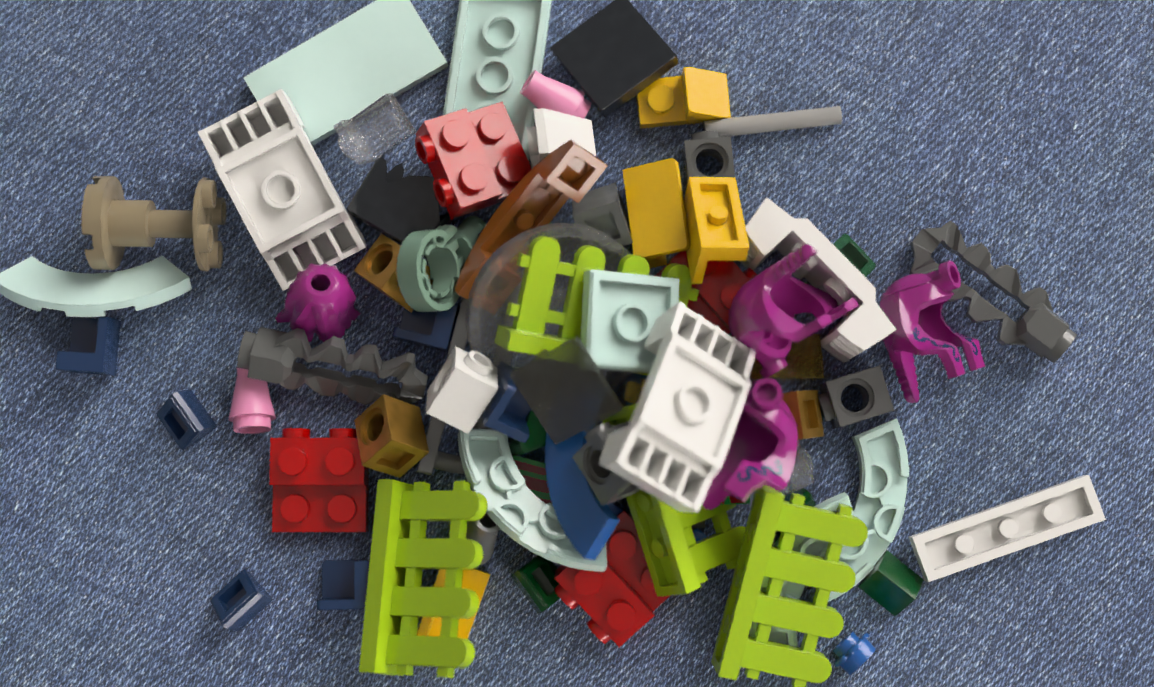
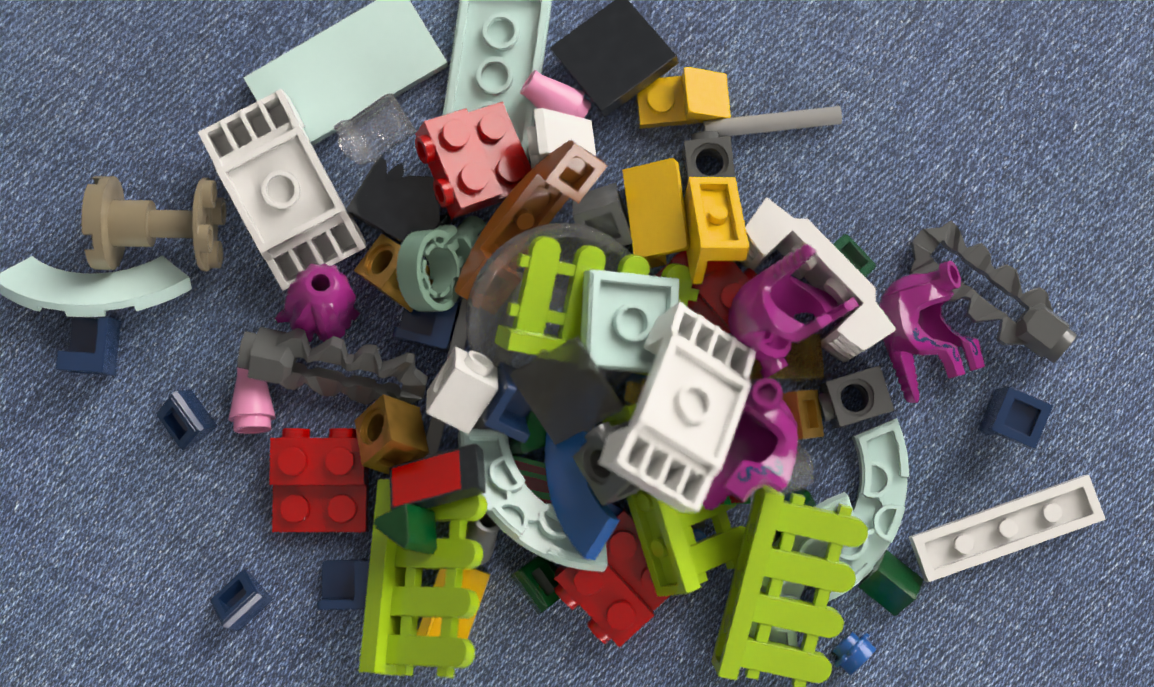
none -> dark green slope [373,504,437,555]
none -> tile [389,443,486,510]
none -> dark blue panel [978,386,1054,449]

